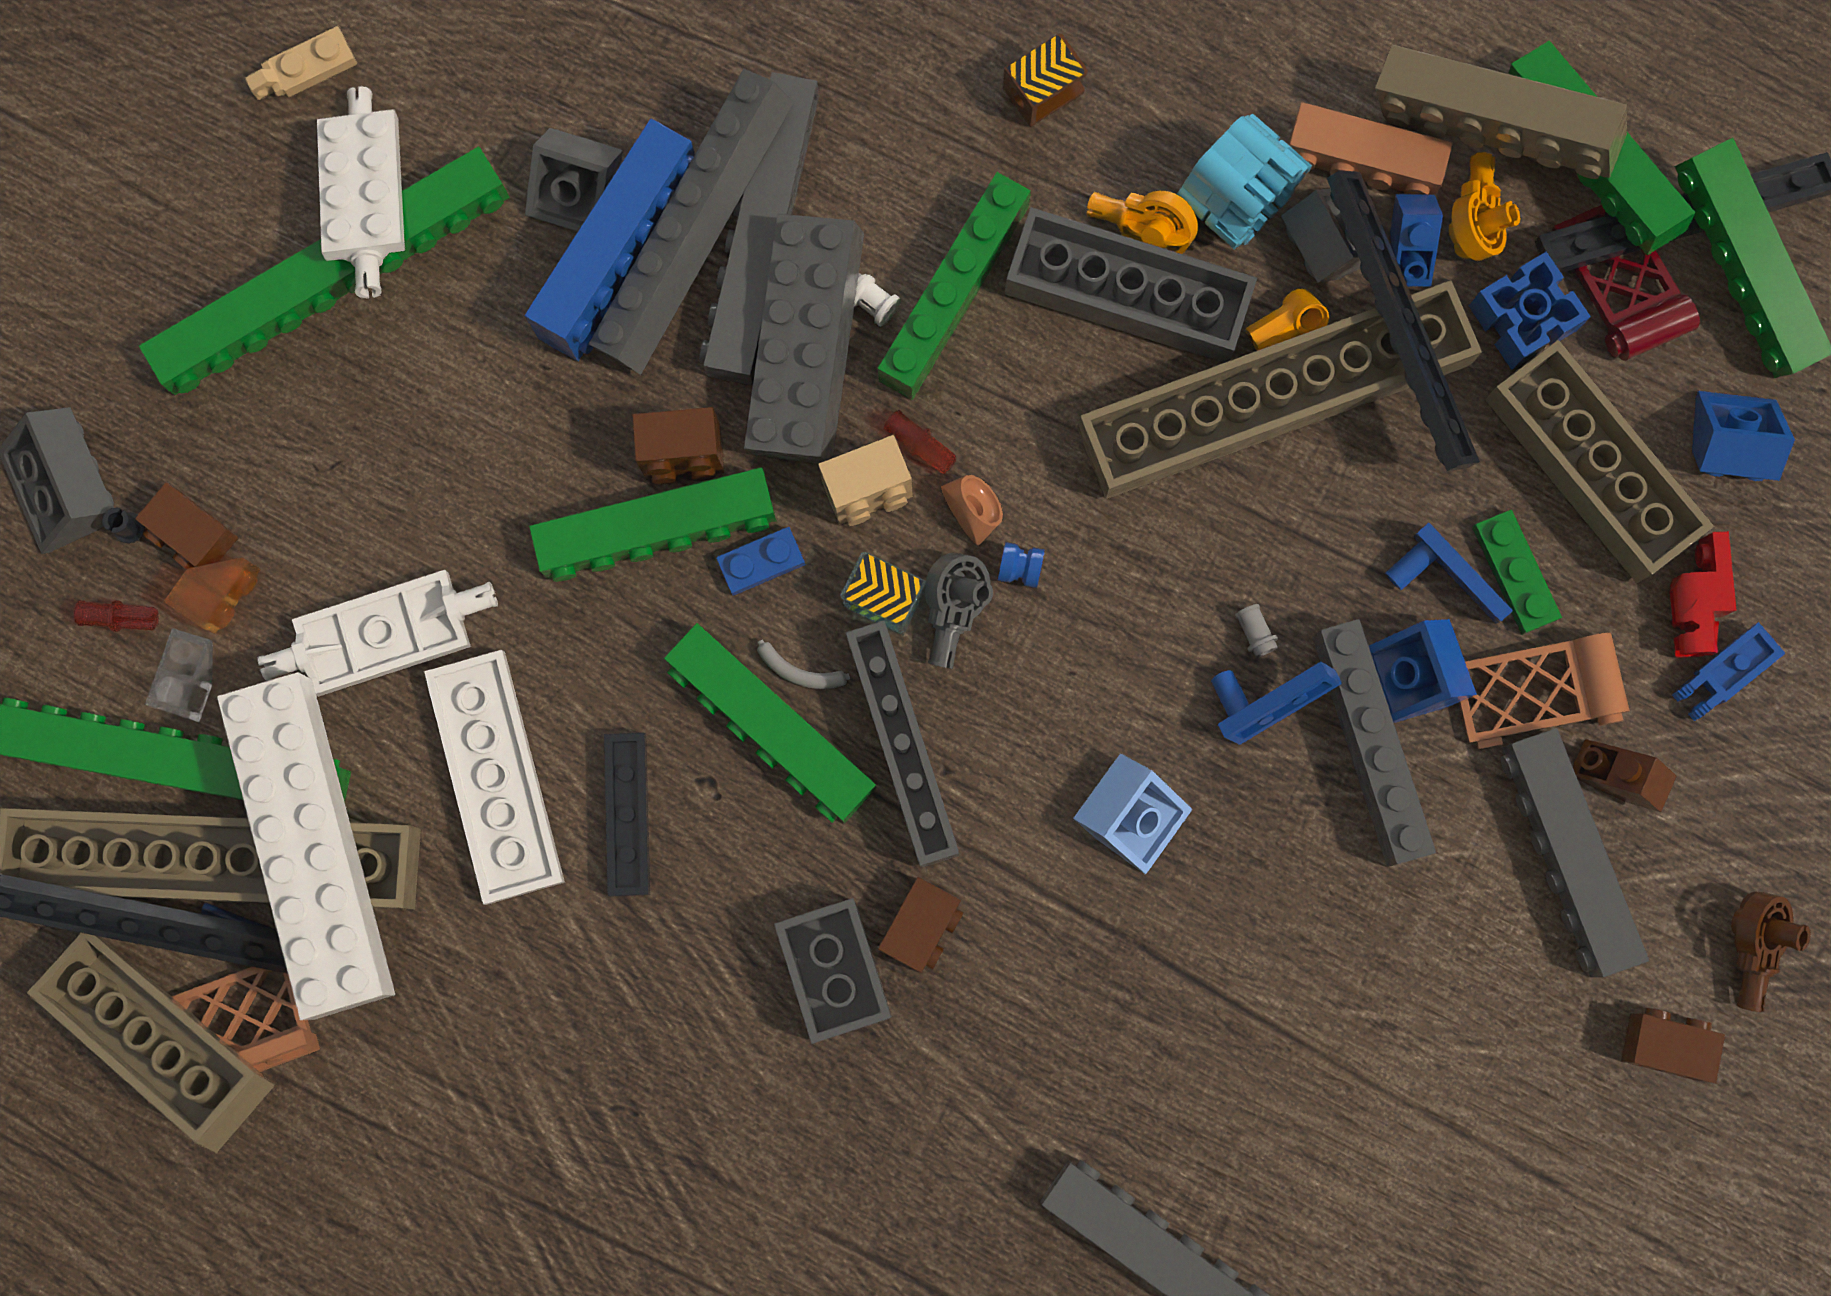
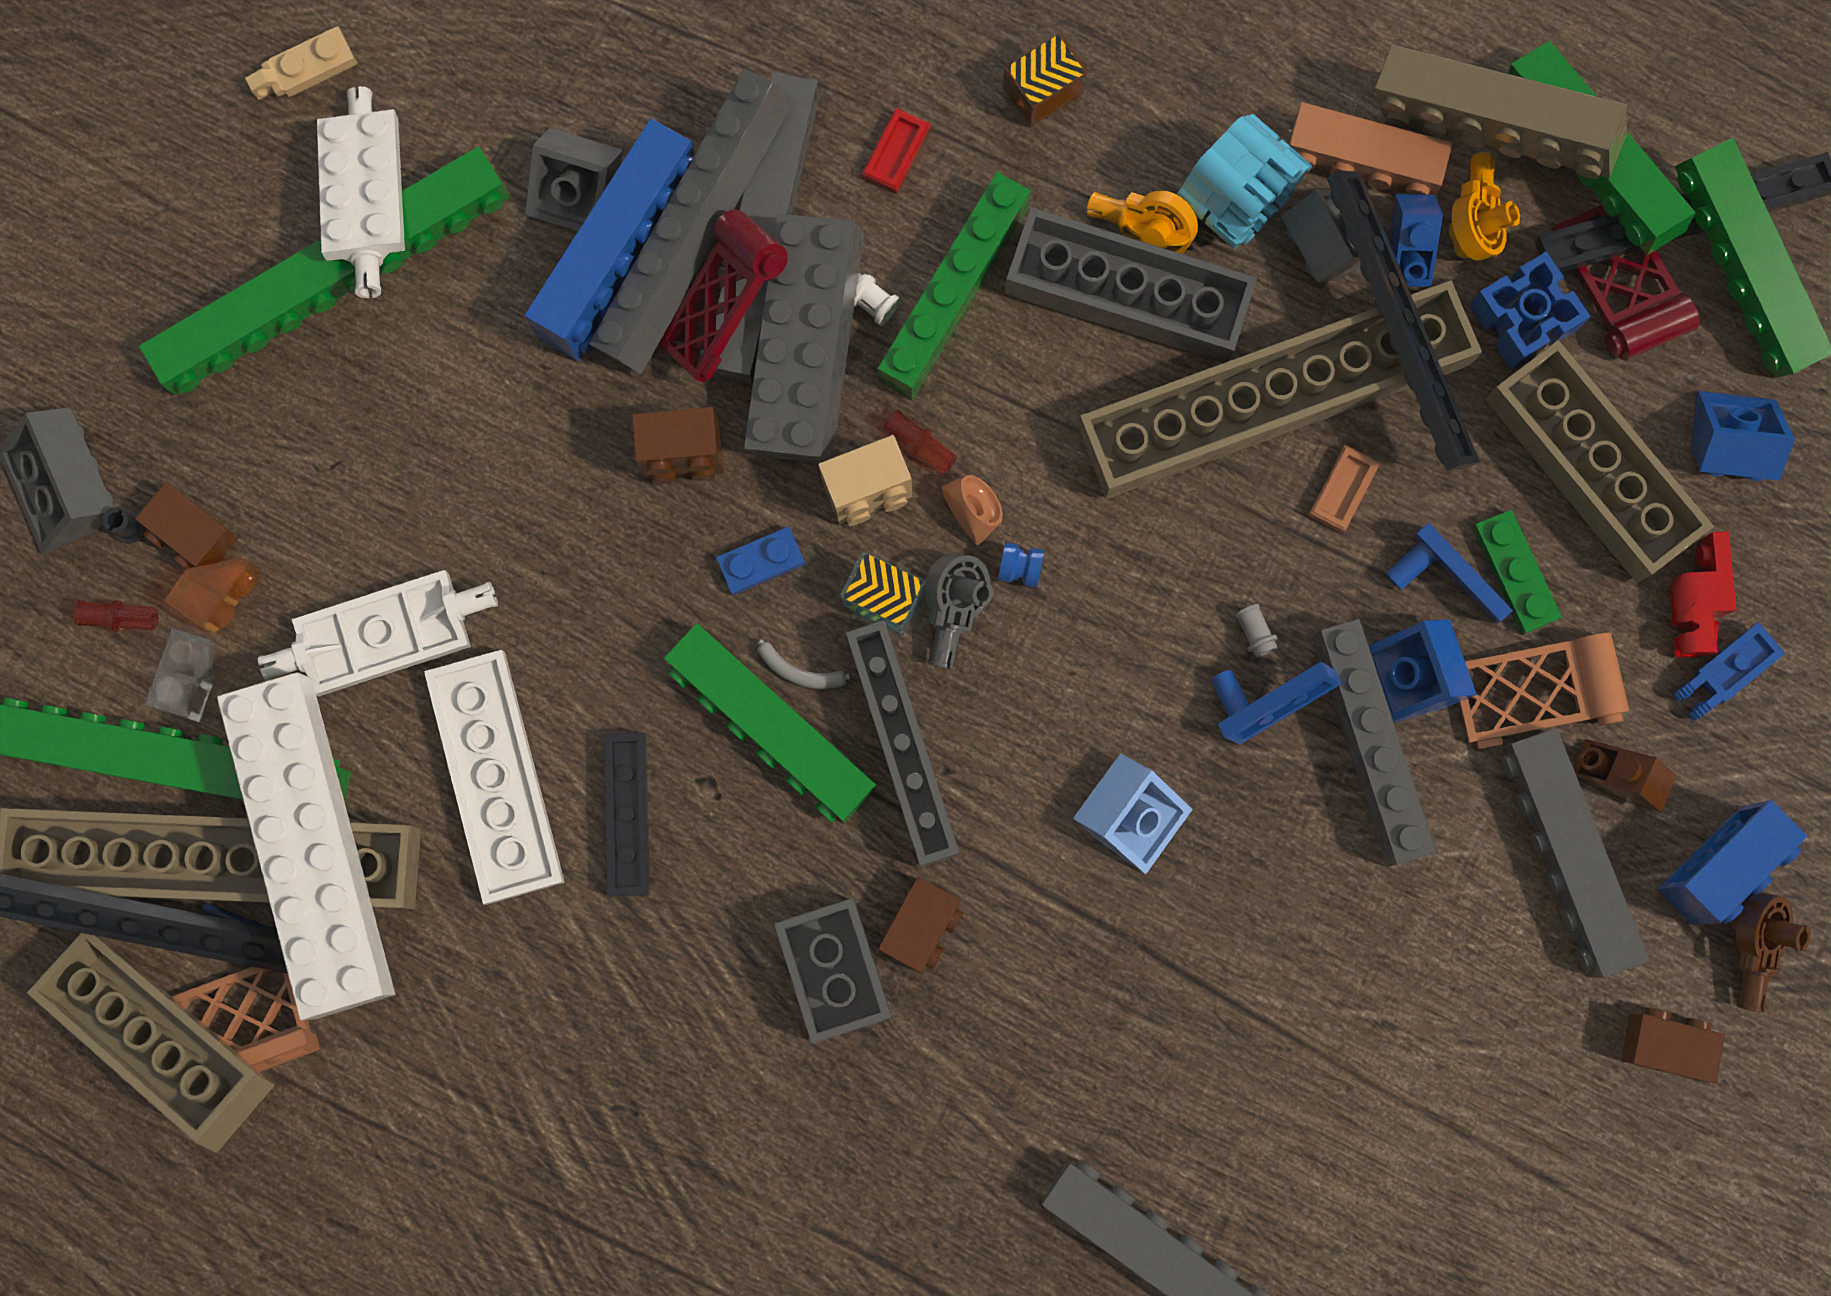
green brick [529,467,777,582] -> none
light orange piece [1245,289,1329,351] -> none
none -> dark red piece [659,209,788,383]
none -> red tile [862,108,930,194]
none -> nougat tile [1308,445,1380,534]
none -> blue brick [1657,800,1808,925]

